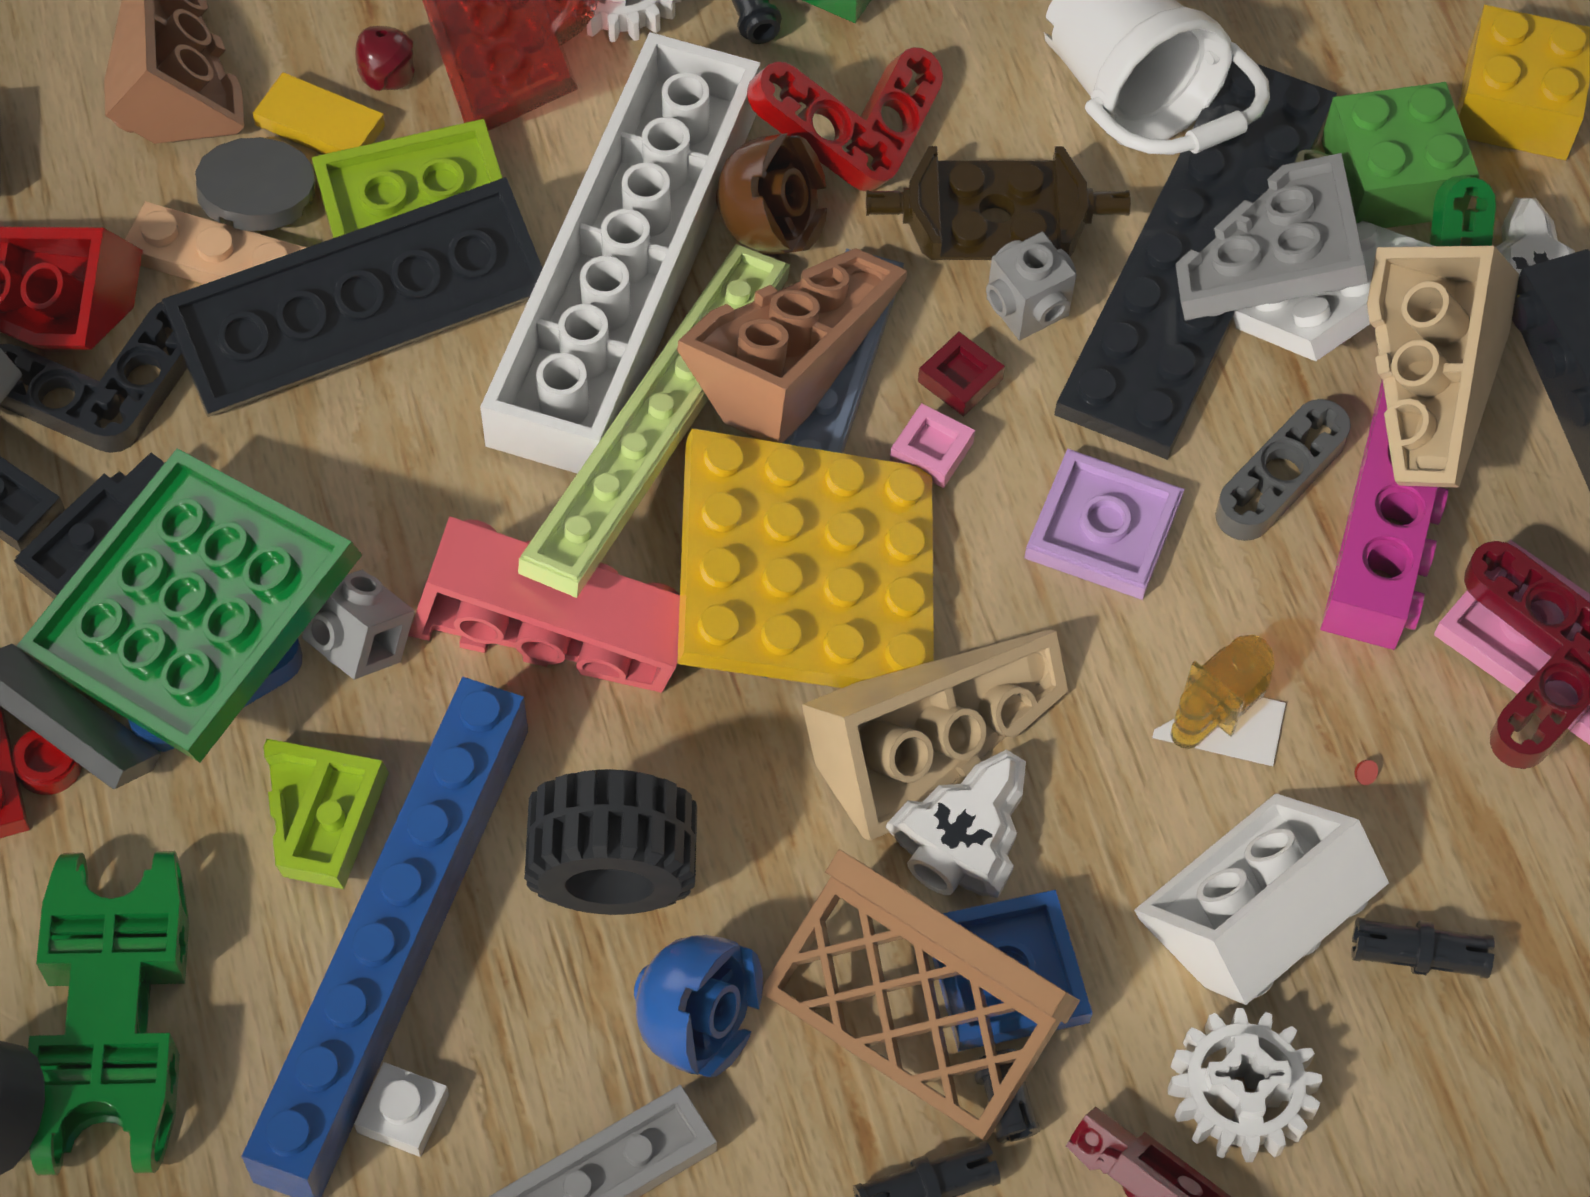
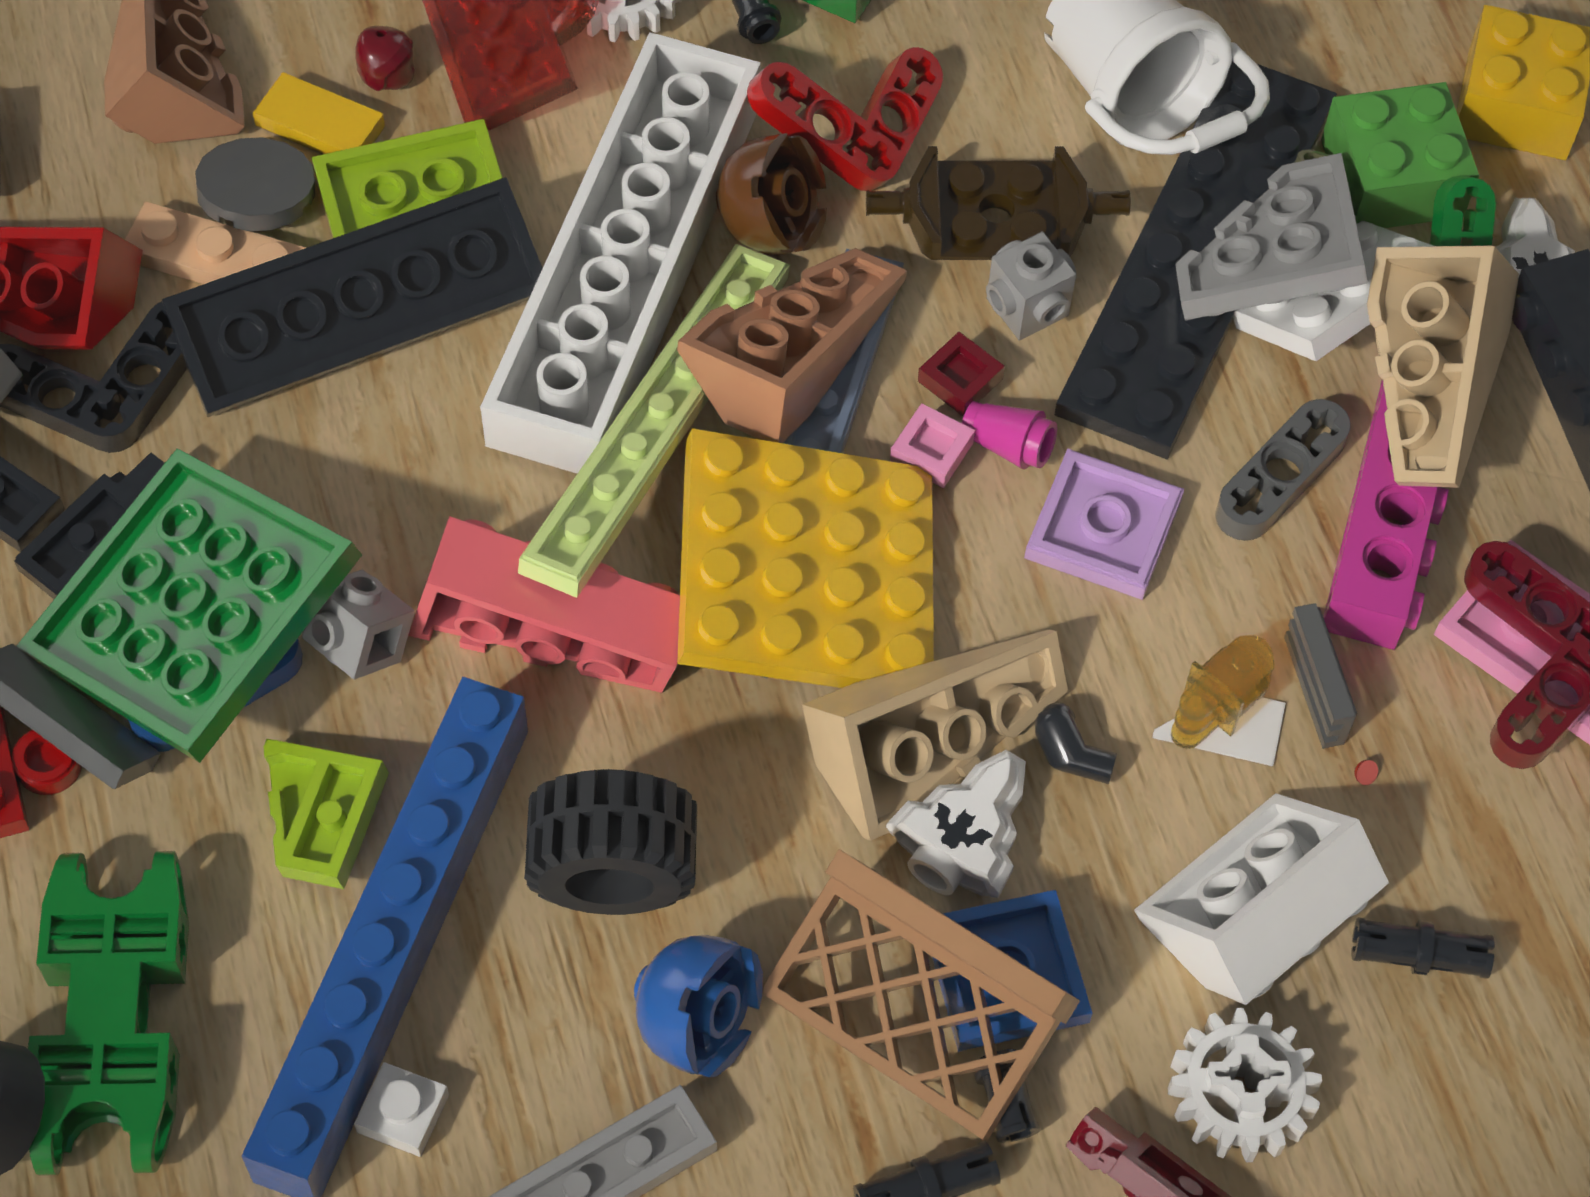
none -> dark pink cone [962,401,1058,470]
none -> black arm [1035,703,1117,784]
none -> dark grey tile [1284,603,1357,749]

